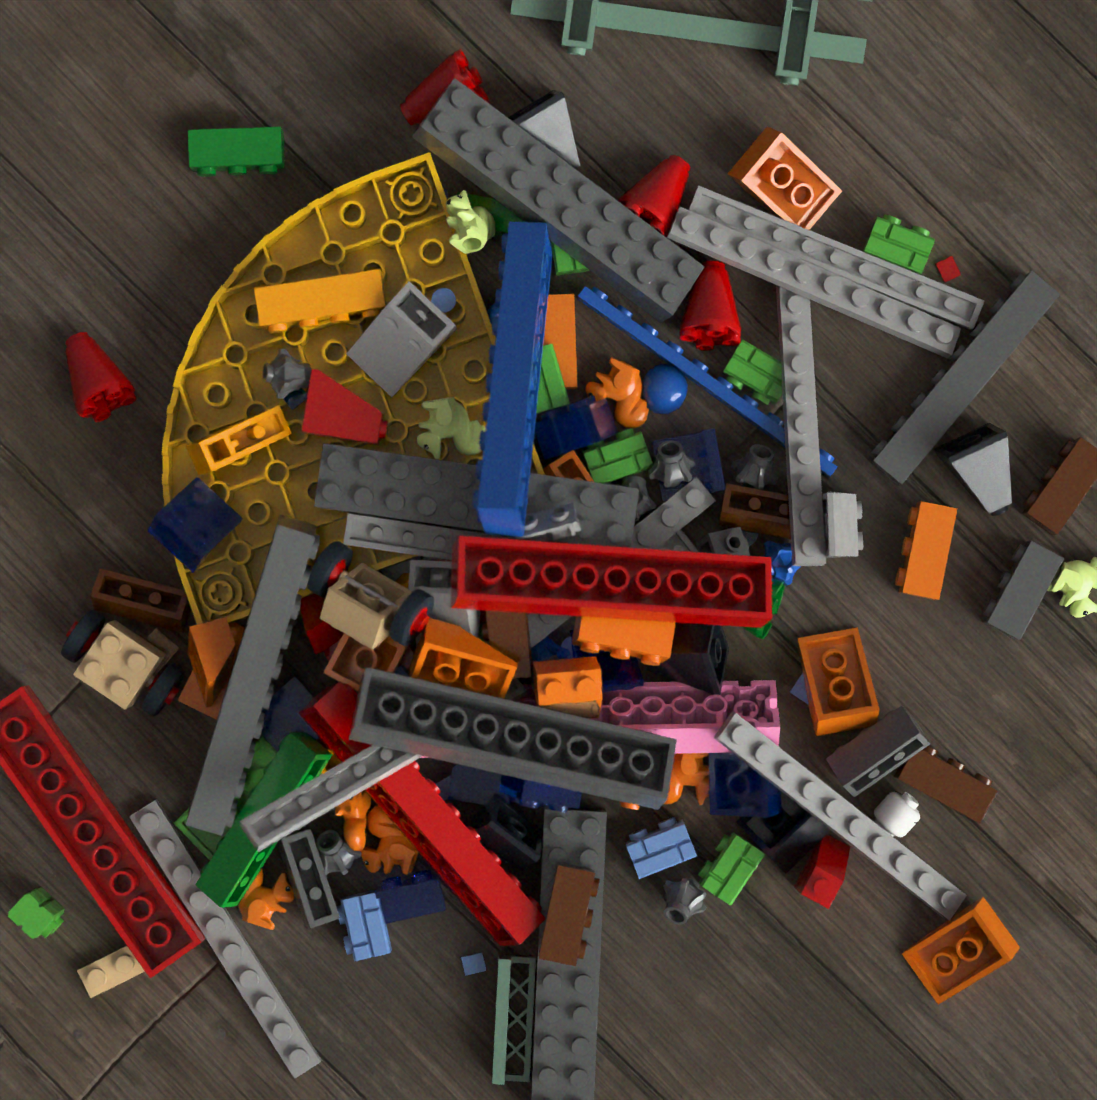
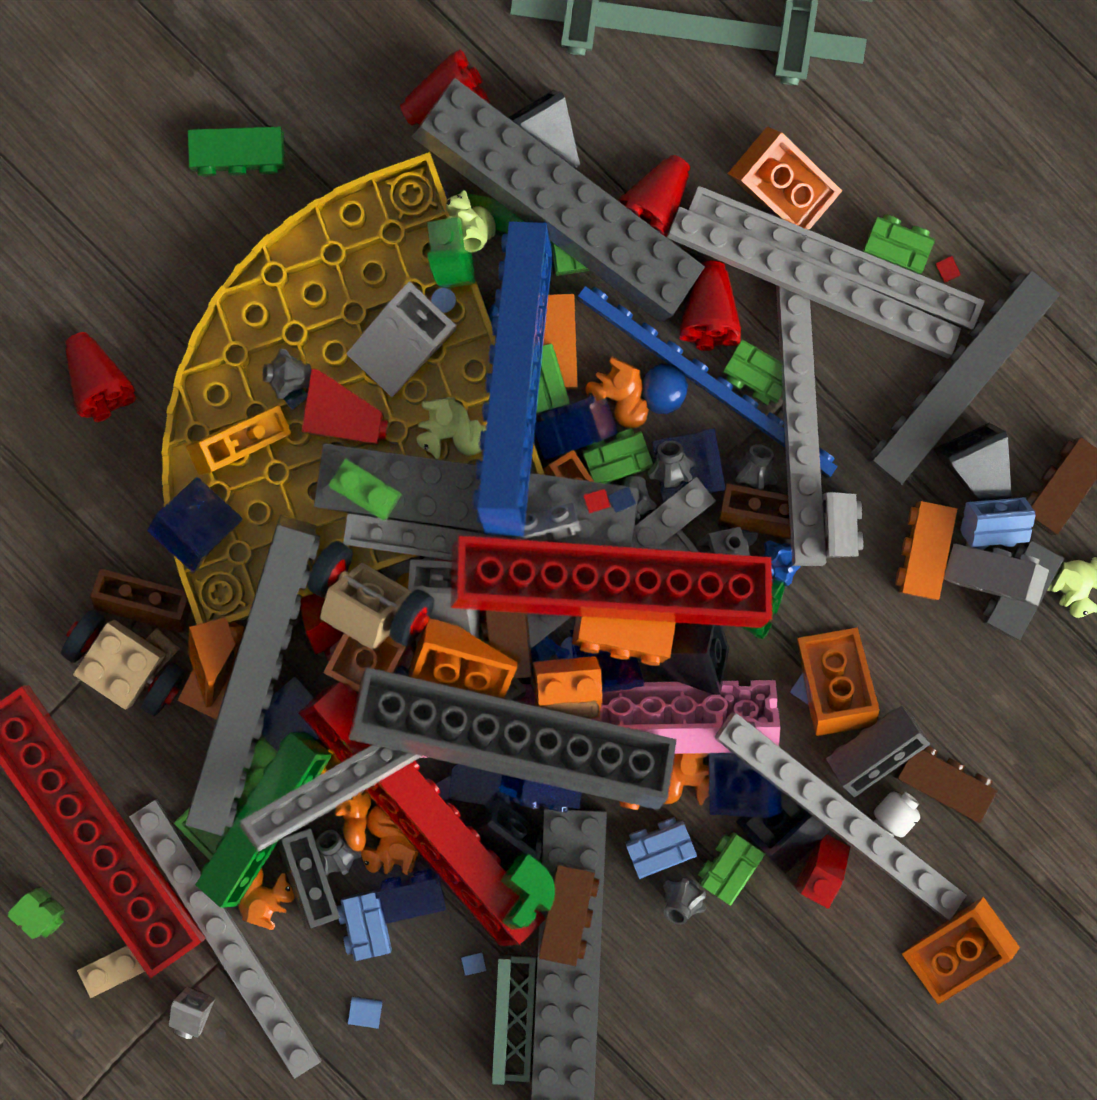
light orange brick [254,269,387,333] -> none
none -> light grey slope [169,987,215,1039]
none -> bright green brick [329,459,402,521]
none -> medium blue piece [348,997,383,1029]
none -> green brick [427,217,476,288]
none -> green brick [501,854,555,930]
none -> red window [583,489,610,514]
none -> dark blue window [608,486,636,513]
none -> light grey brick [944,542,1049,606]
none -> medium blue brick [960,497,1036,549]

